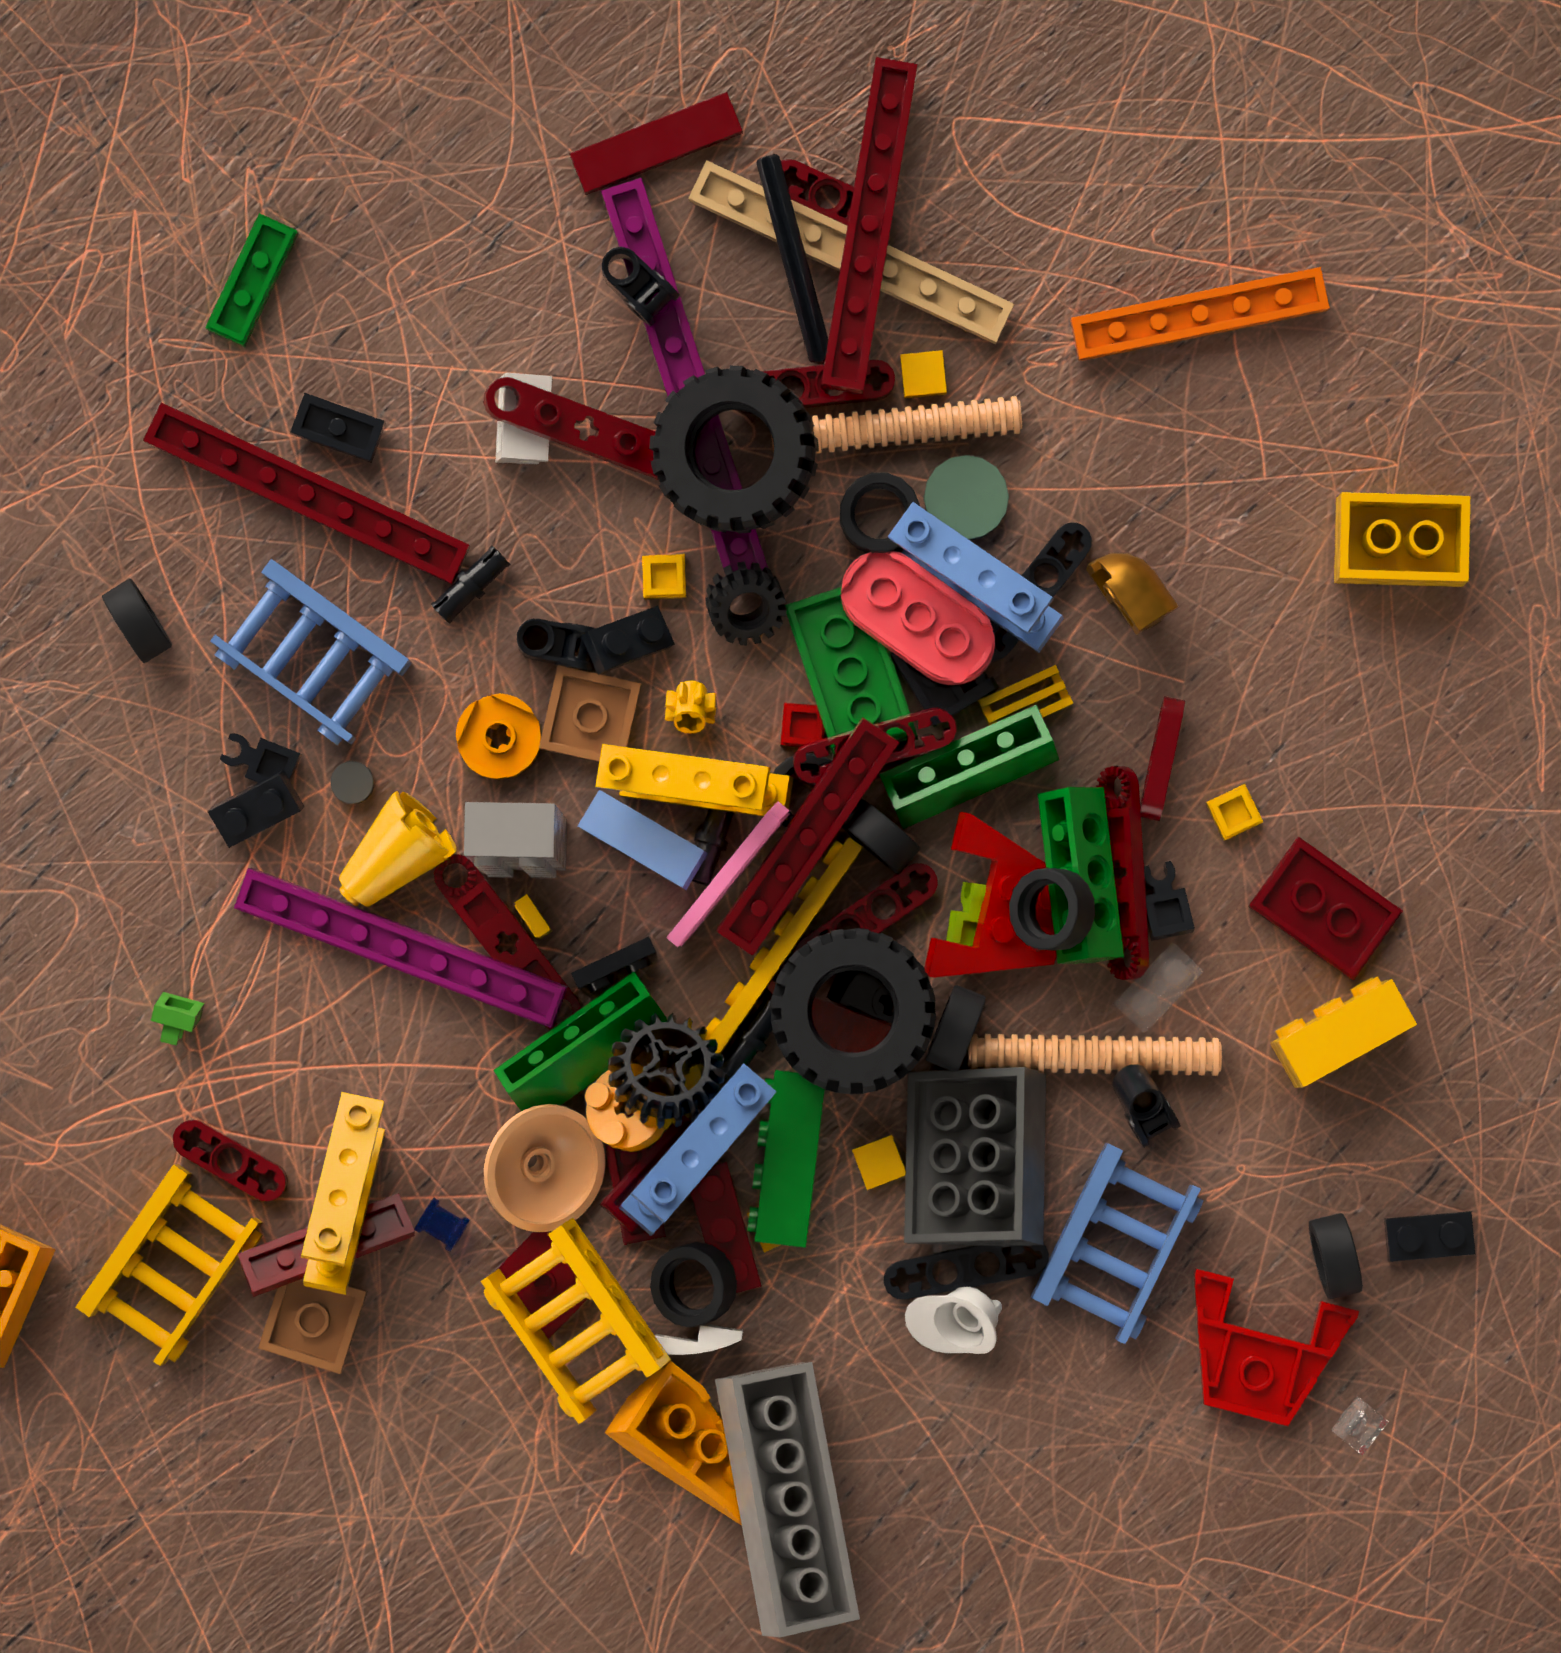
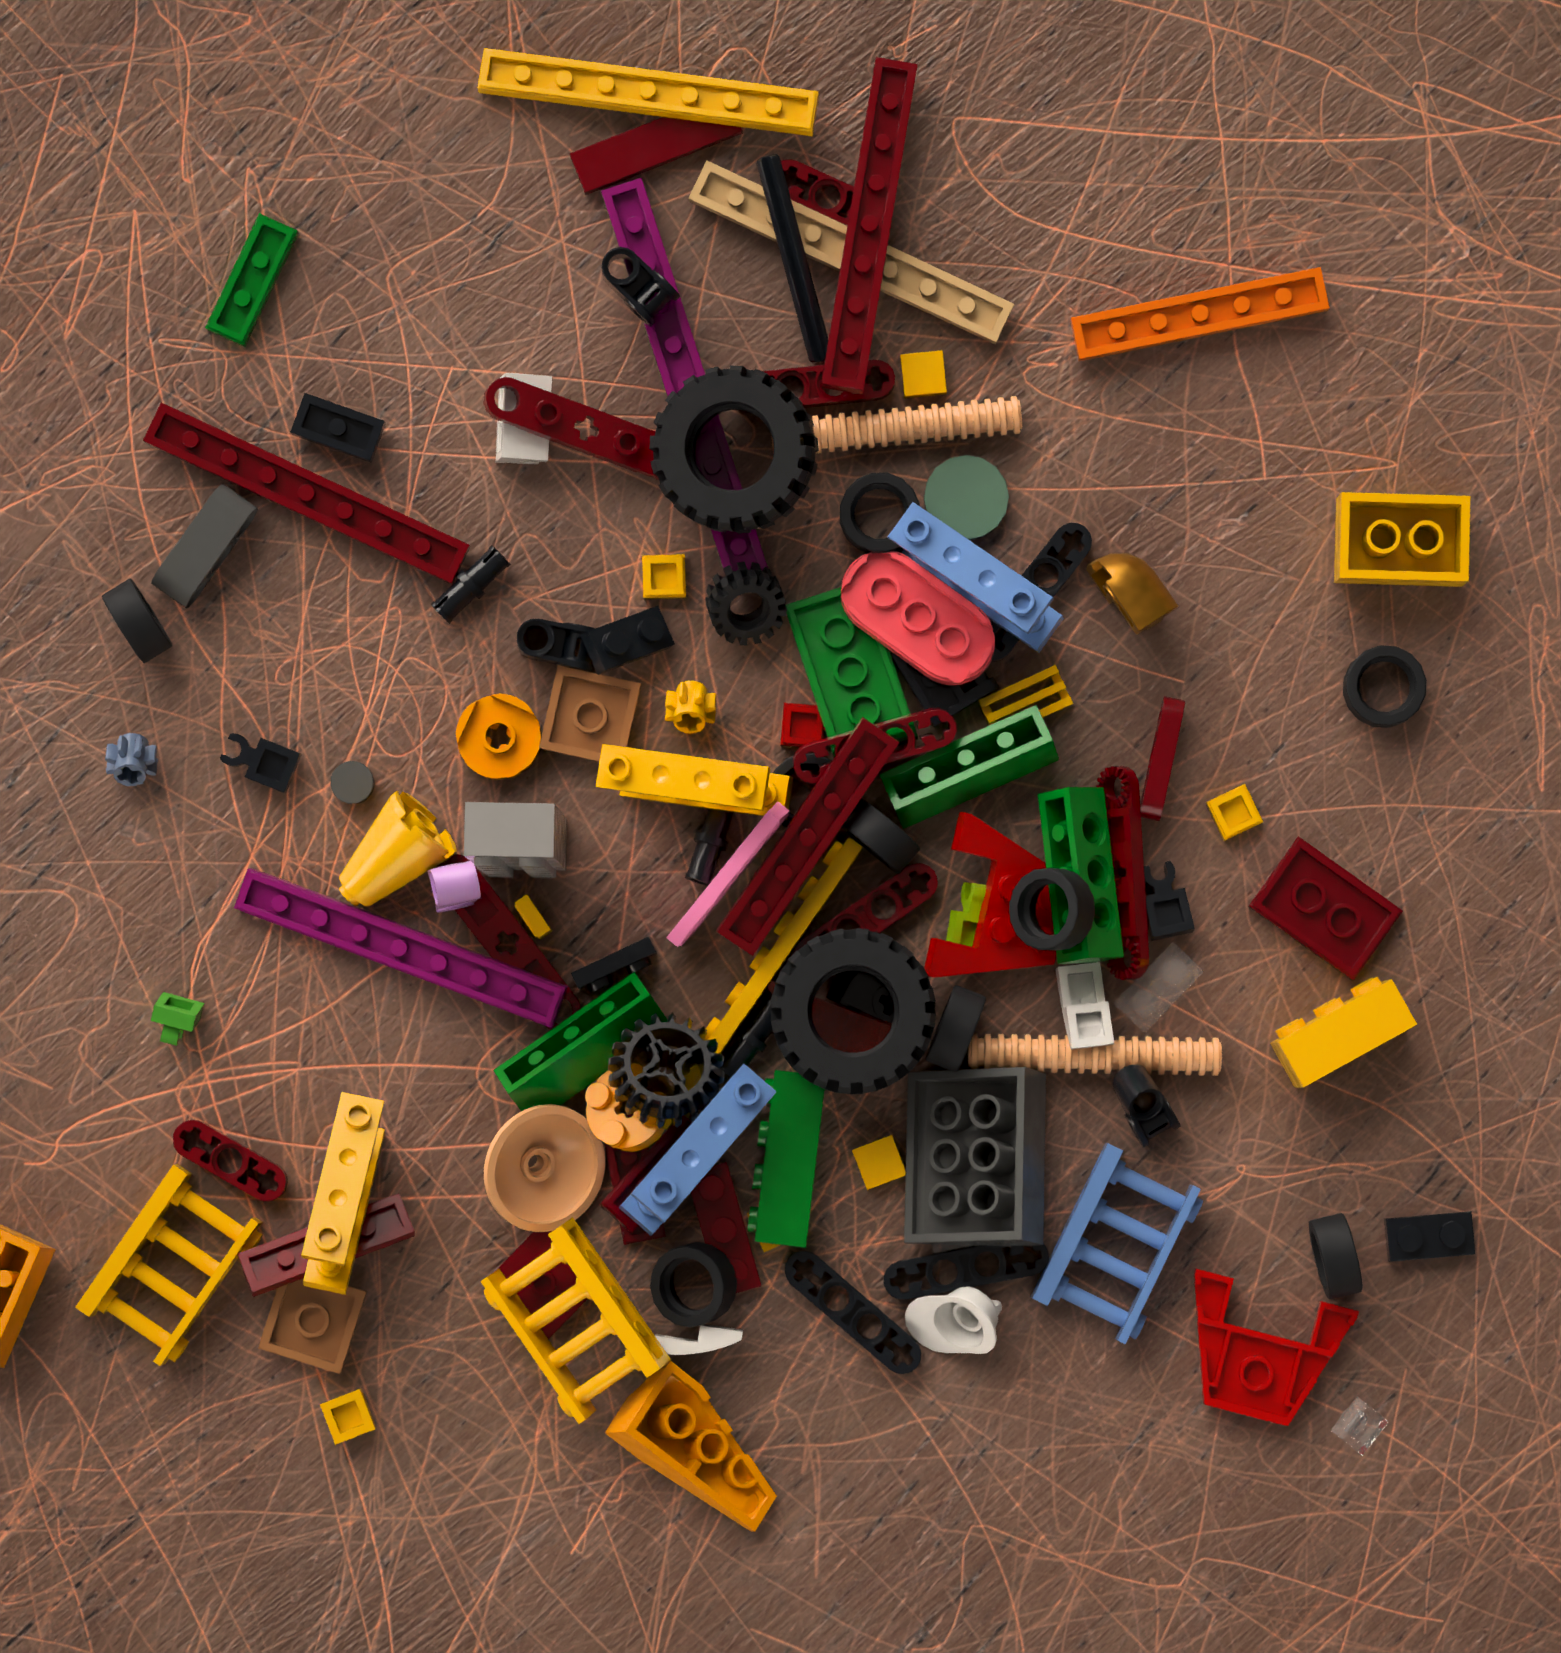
black plate [207,770,305,848] -> none
medium blue fence [210,559,412,745] -> none
clear blue bush [414,1197,471,1252] -> none
medium blue tile [578,790,708,890] -> none
light grey brick [715,1362,860,1638] -> none
none -> sand blue gear [105,733,158,786]
none -> dark grey beam [151,484,258,608]
none -> yellow plate [320,1388,377,1445]
none -> lavender piece [428,861,481,913]
none -> yellow tile [477,48,819,136]
none -> black beam [785,1250,921,1374]
none -> white slope [1056,962,1114,1050]
none -> black tyre [1343,645,1427,728]

